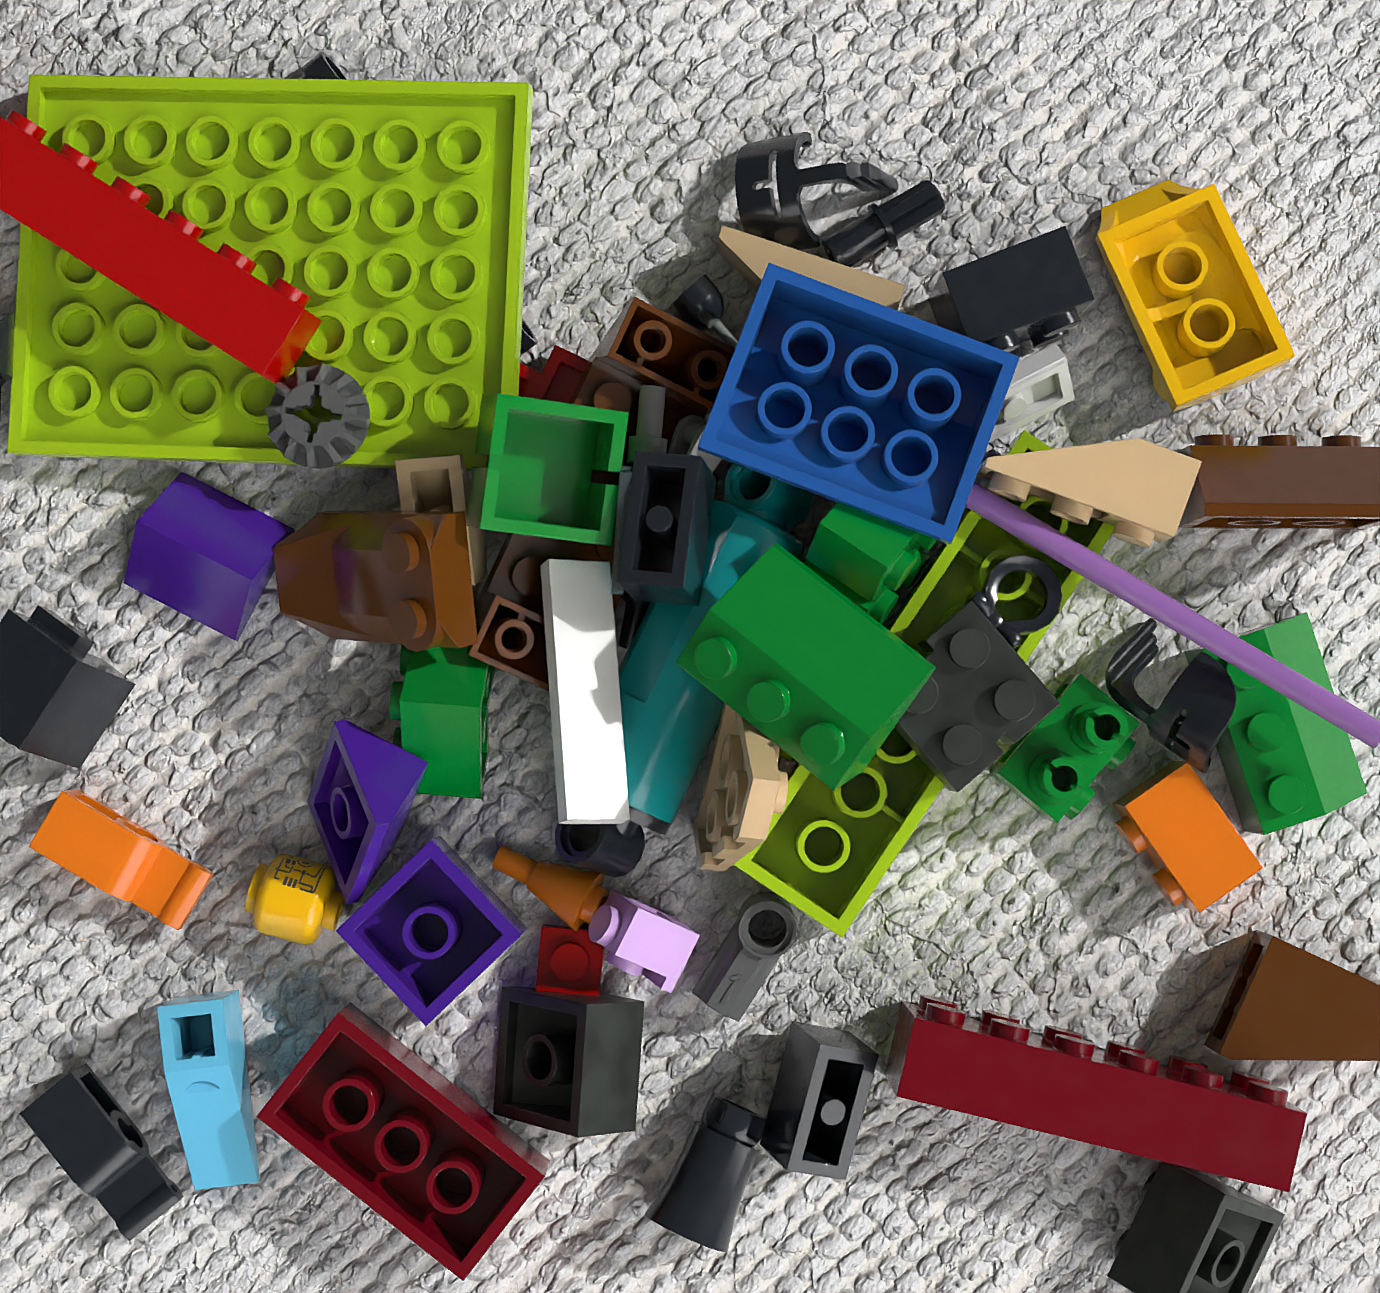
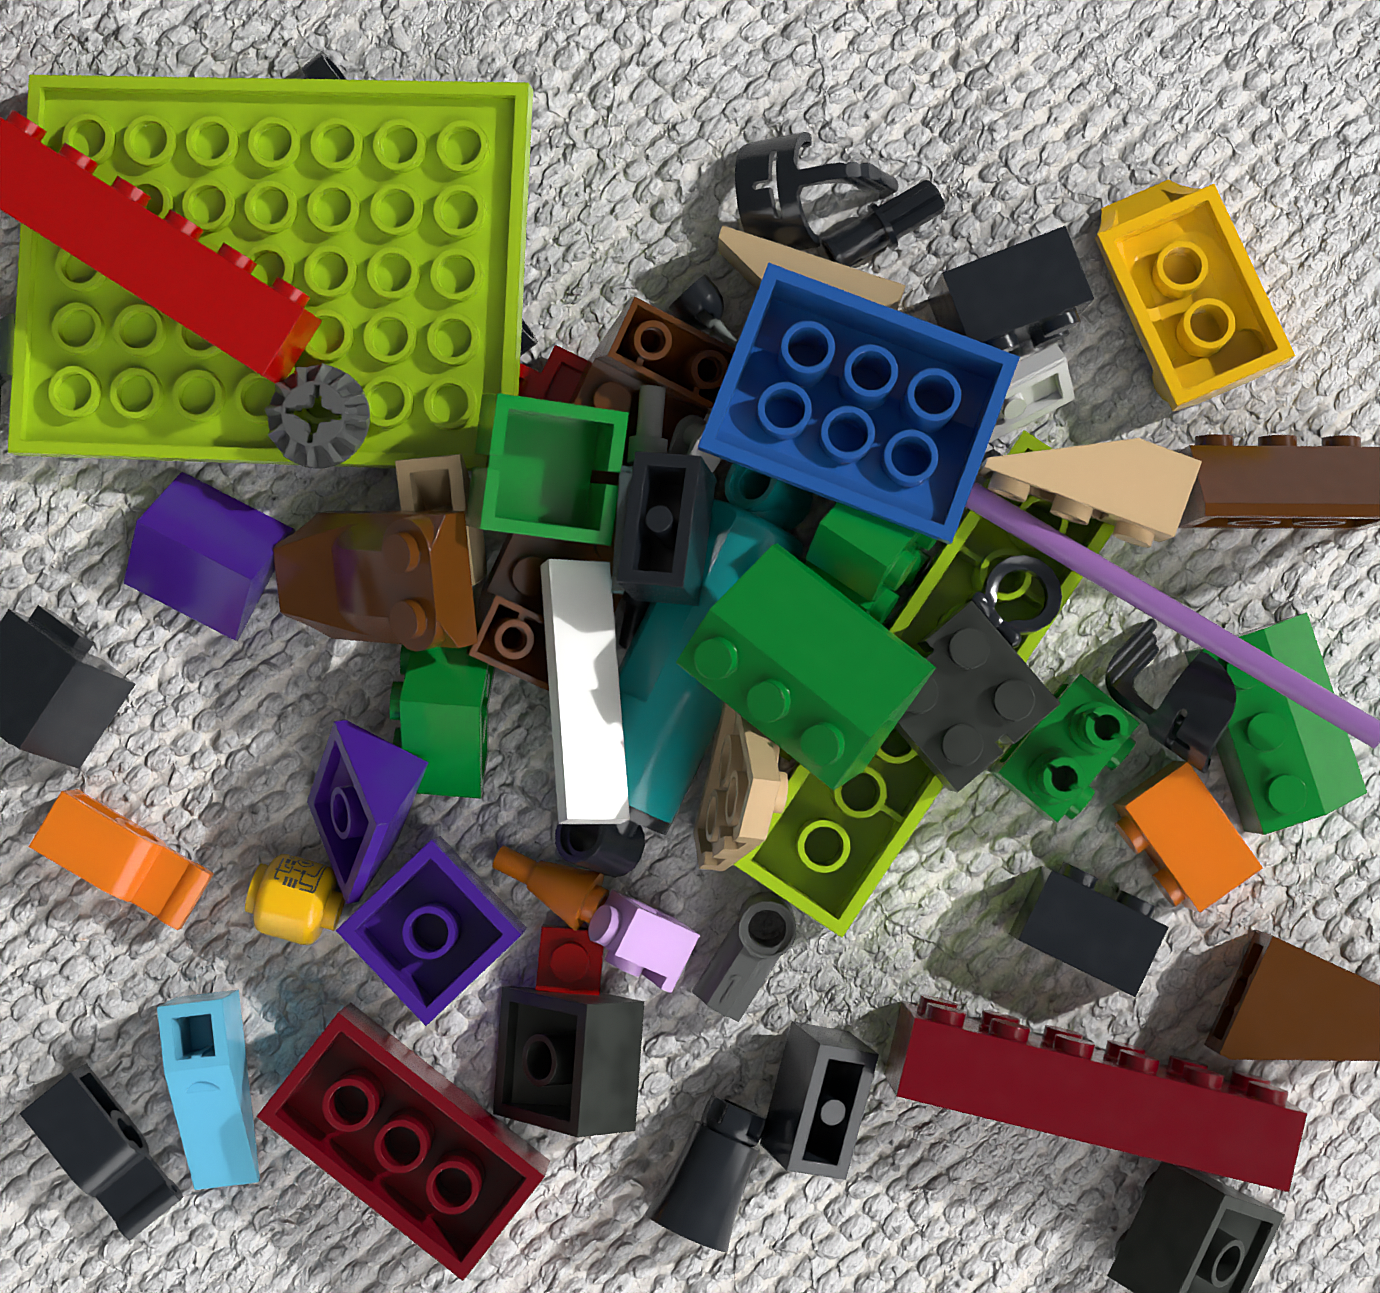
none -> black brick [1009,862,1169,997]

